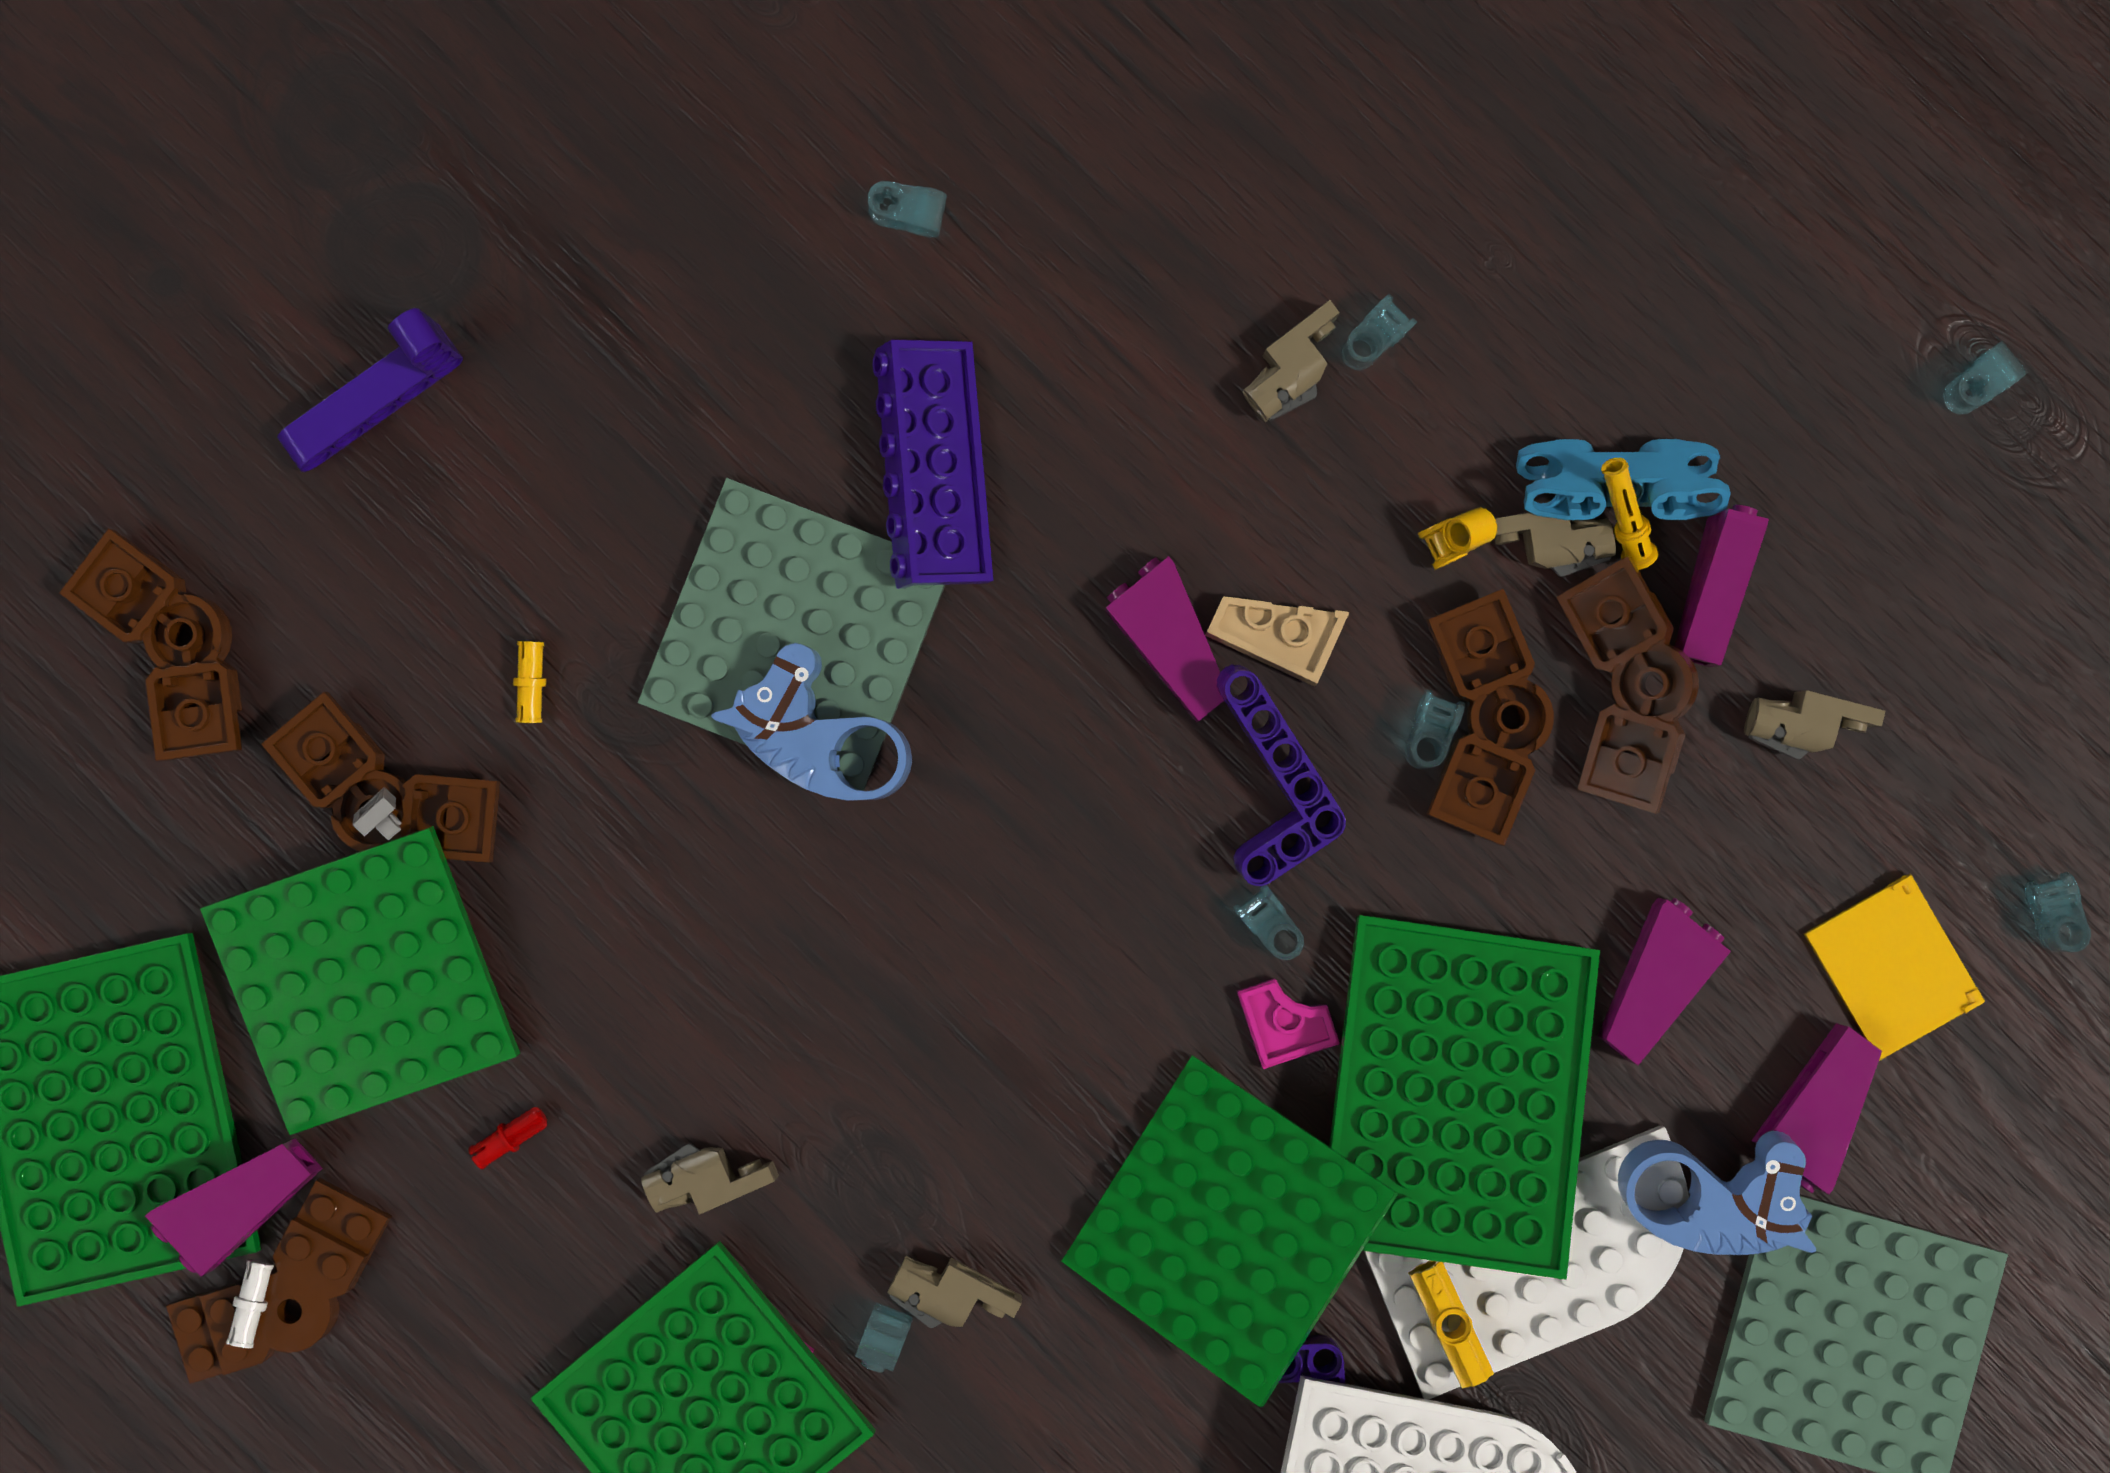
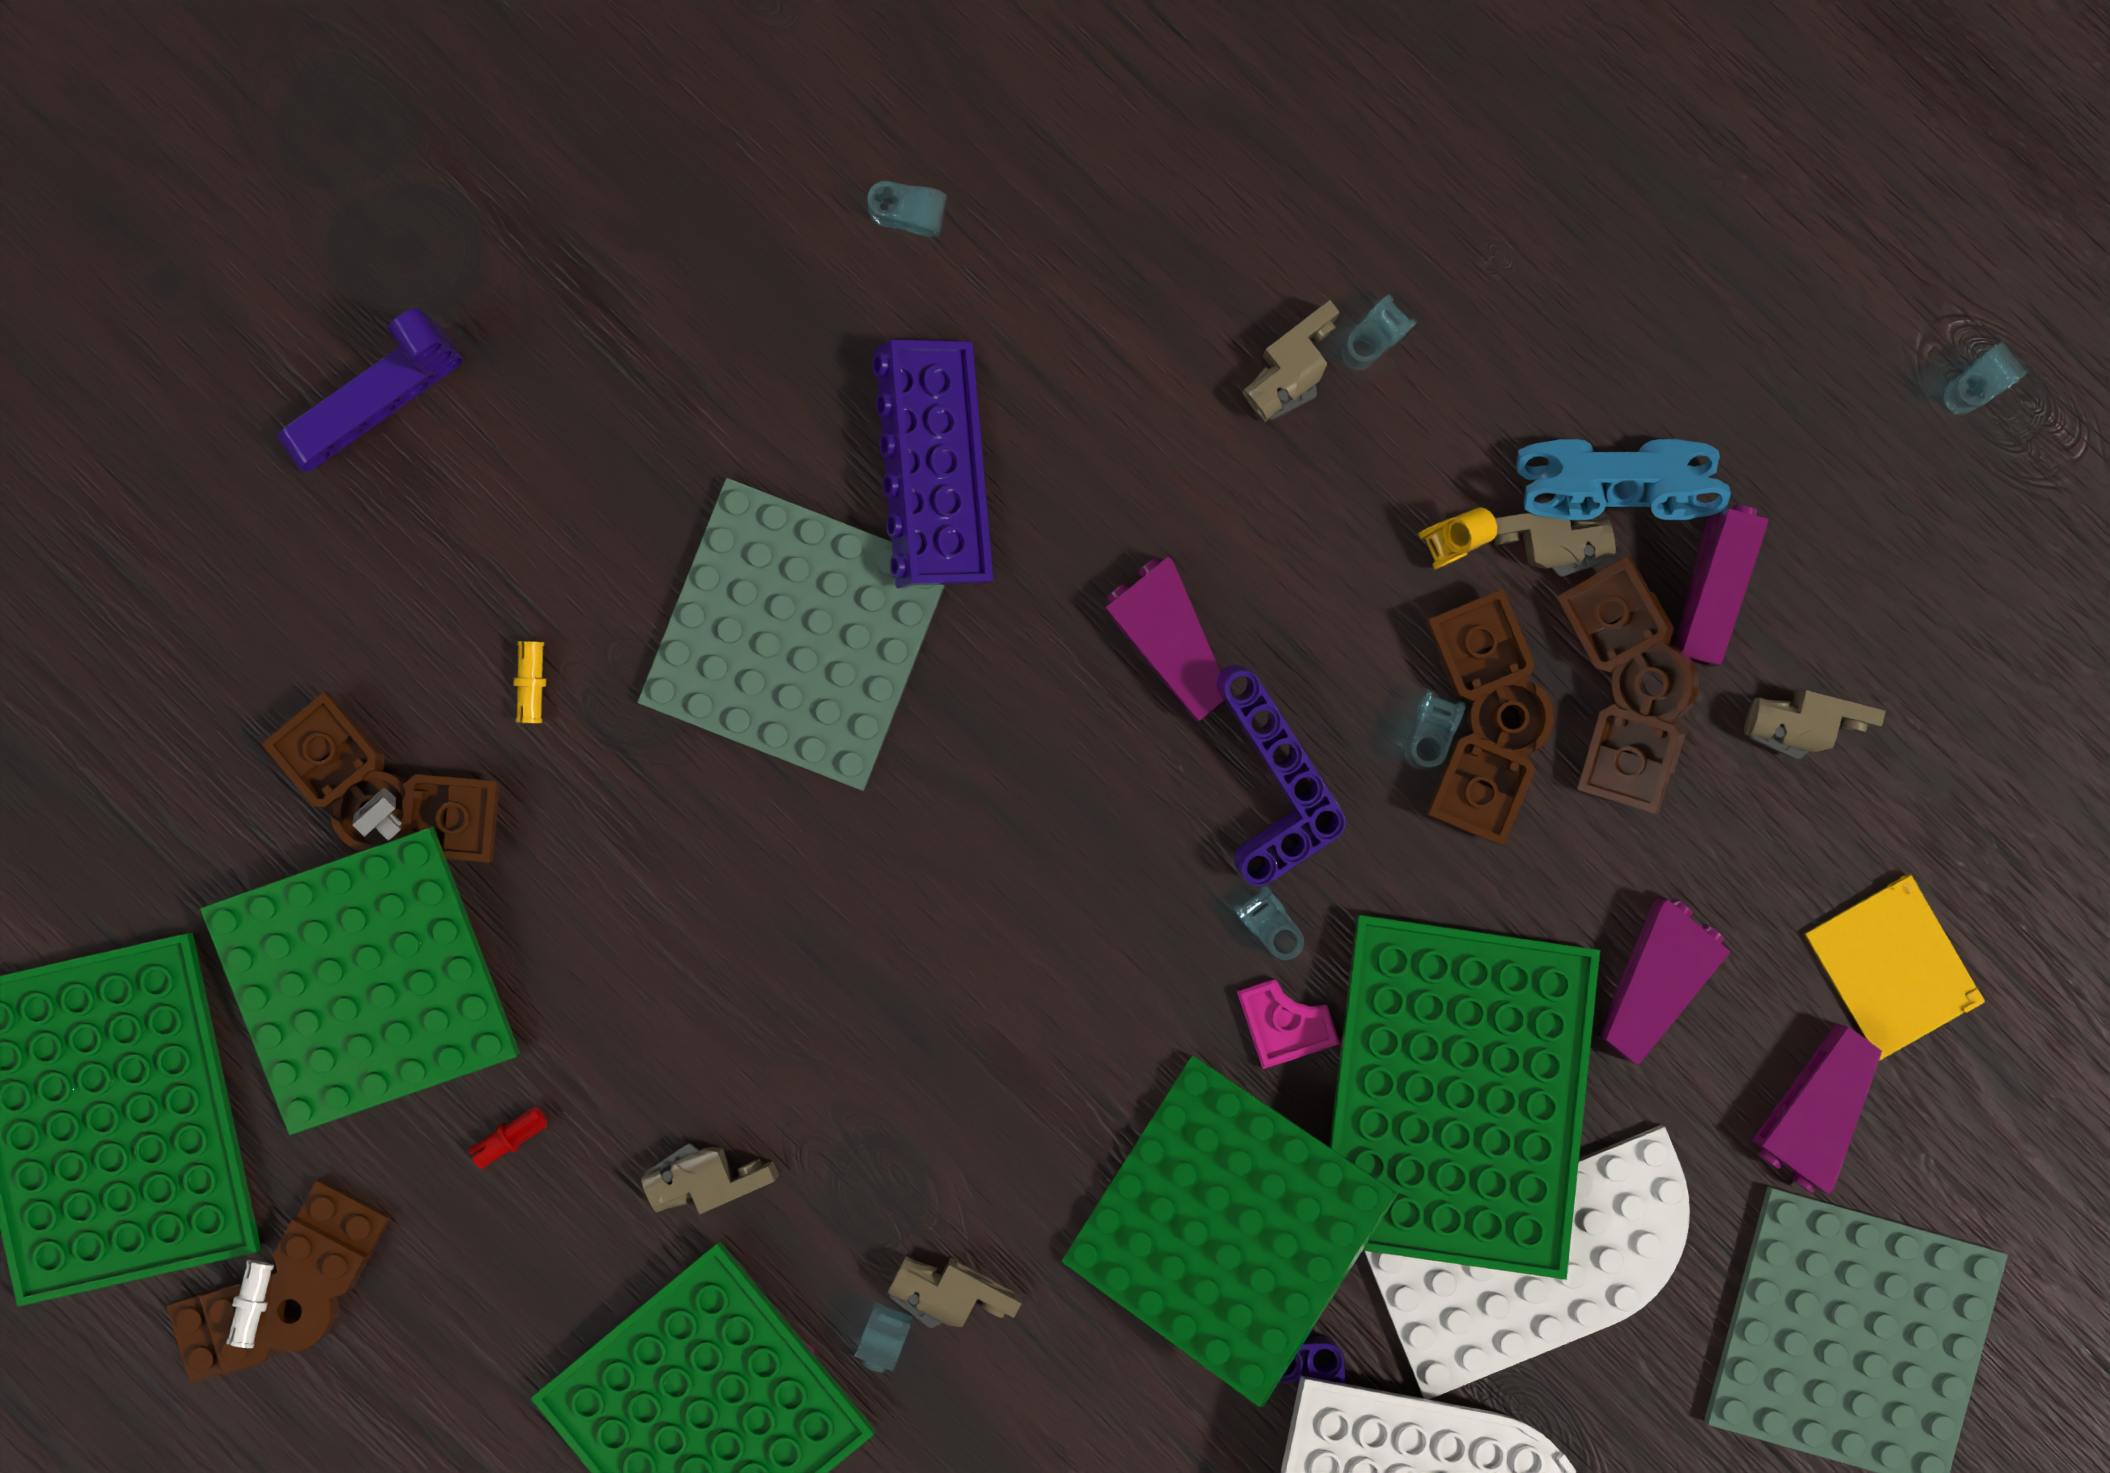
reddish brown plate [59,528,242,761] -> none
magenta slope [145,1139,322,1277] -> none
medium blue animal [711,643,912,801] -> none
tan wing [1205,596,1349,687] -> none
yellow piece [1408,1260,1494,1389] -> none
yellow pin [1601,457,1658,570] -> none
medium blue animal [1618,1131,1816,1255] -> none
clear light blue piece [2024,872,2091,952] -> none

